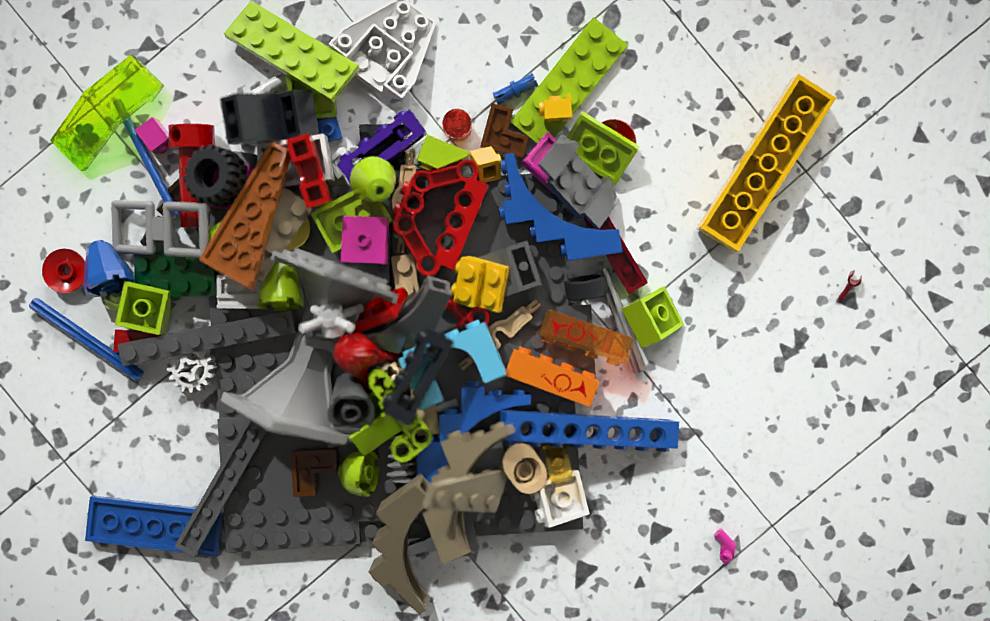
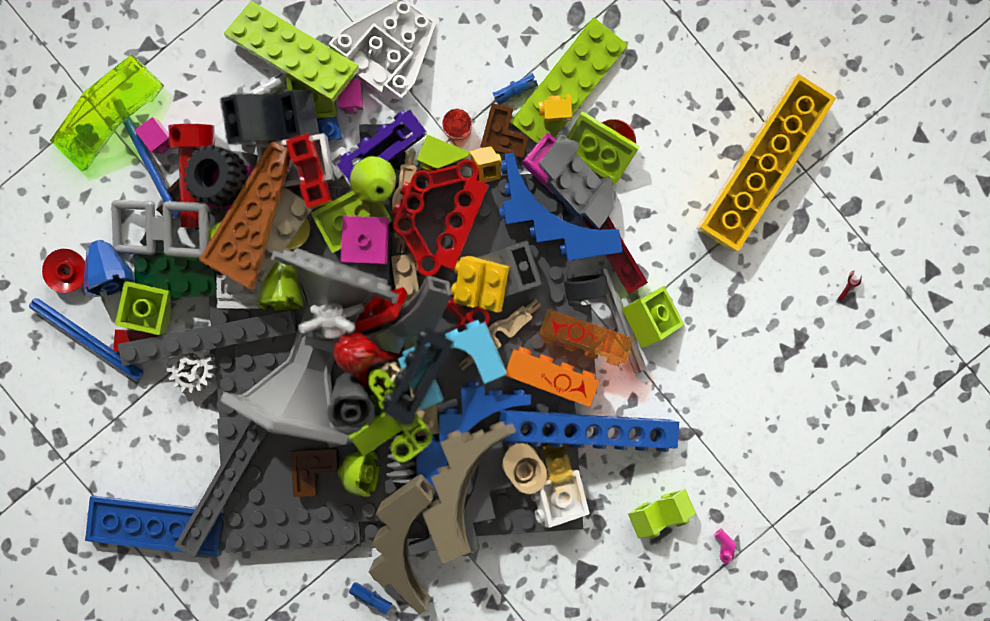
yellowish green plate [104,293,121,311] -> none
dark tan wing [422,466,508,513] -> none
none -> dark pink brick [338,79,364,114]
none -> blue axle [349,582,392,616]
none -> lime brick [628,489,696,539]

